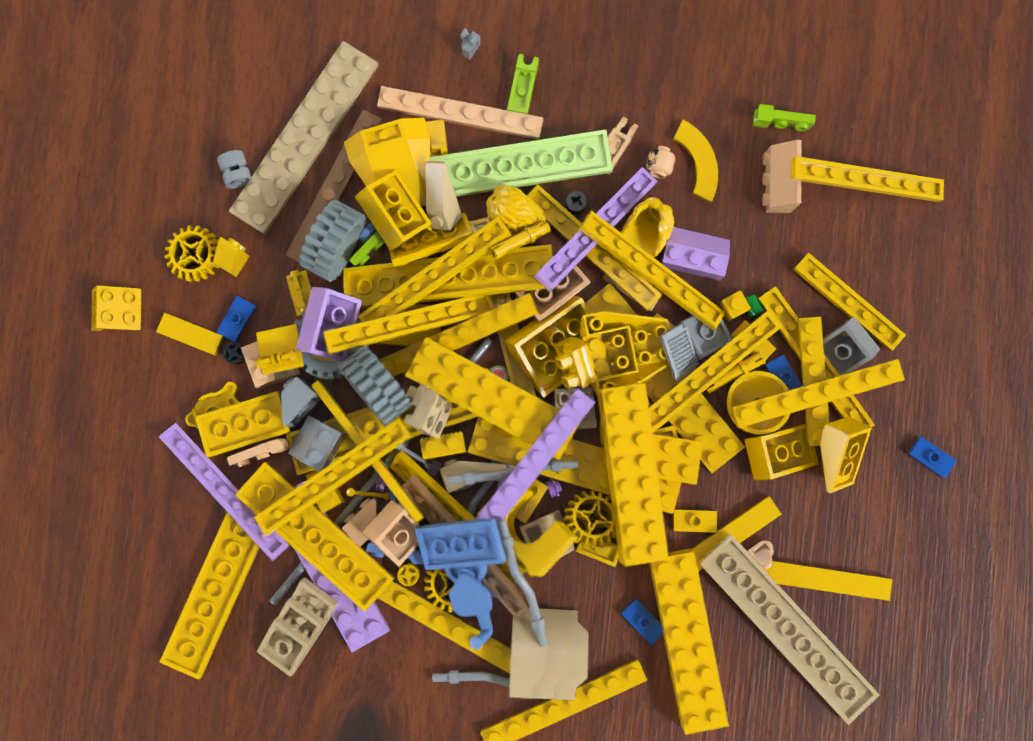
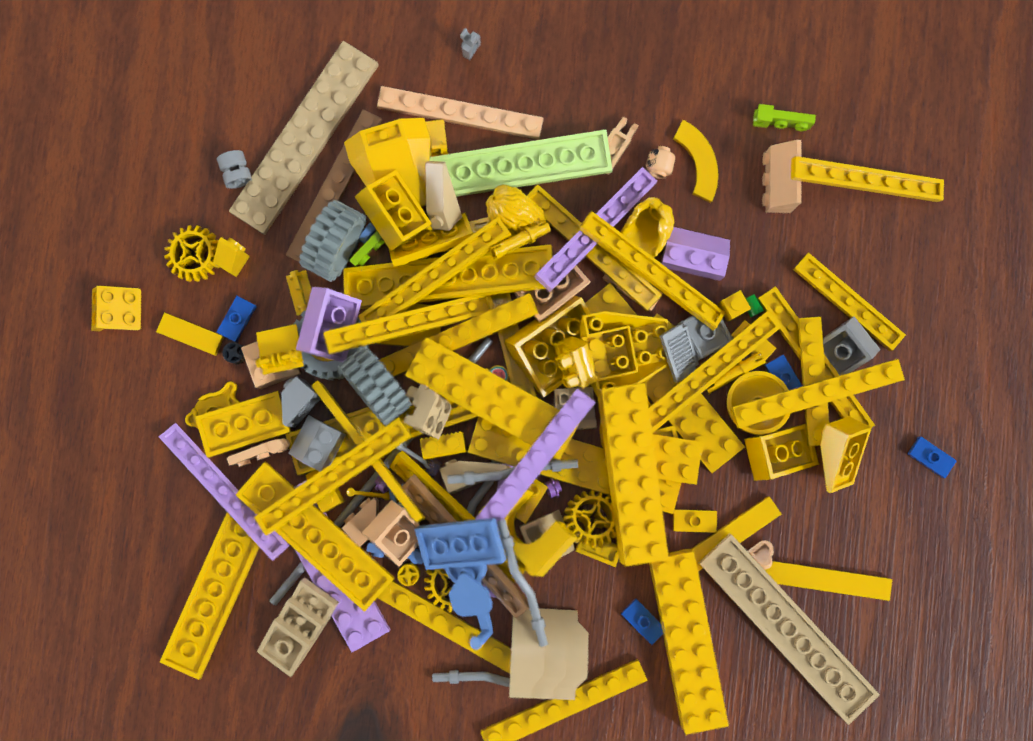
lime plate [507,54,539,114] -> none
black wheel [565,191,587,215] -> none

